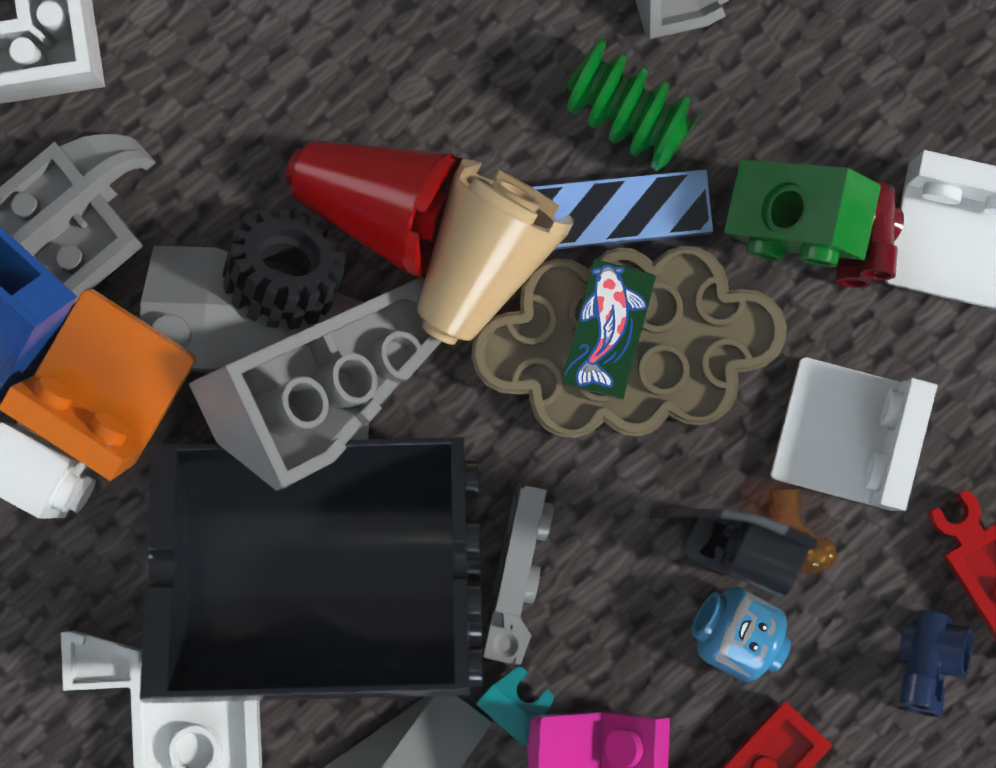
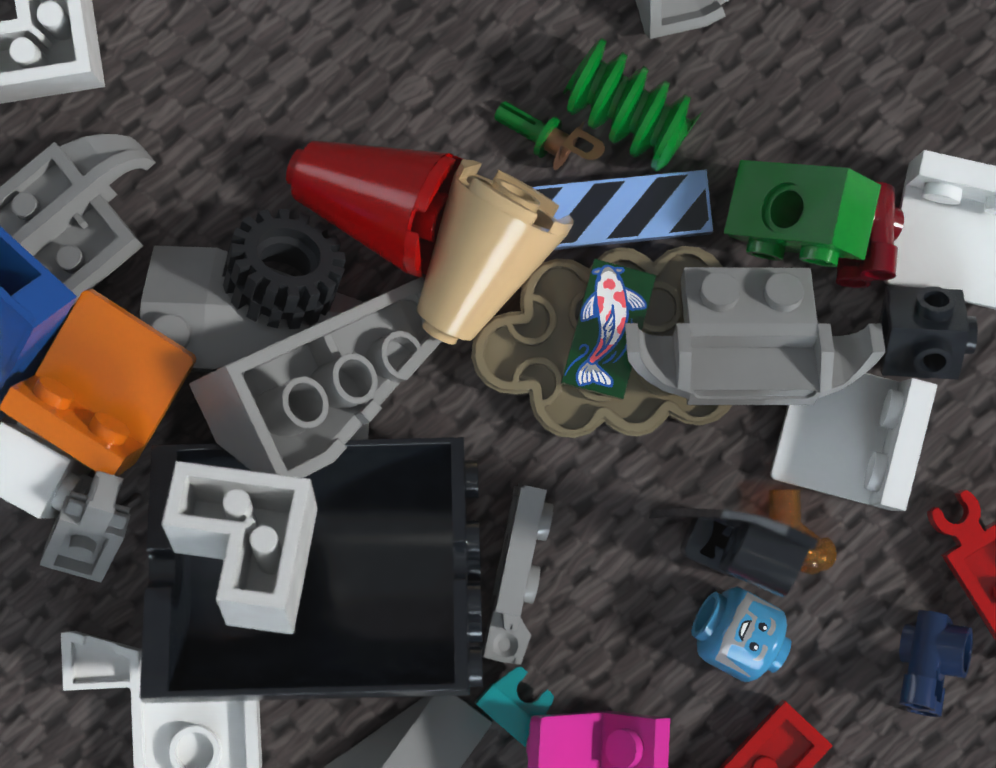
none -> light grey hinge [40,471,131,582]
none -> white brick [162,461,318,634]
none -> piece [494,101,605,170]
none -> light grey plate [625,267,885,405]
none -> black brick [879,286,978,380]

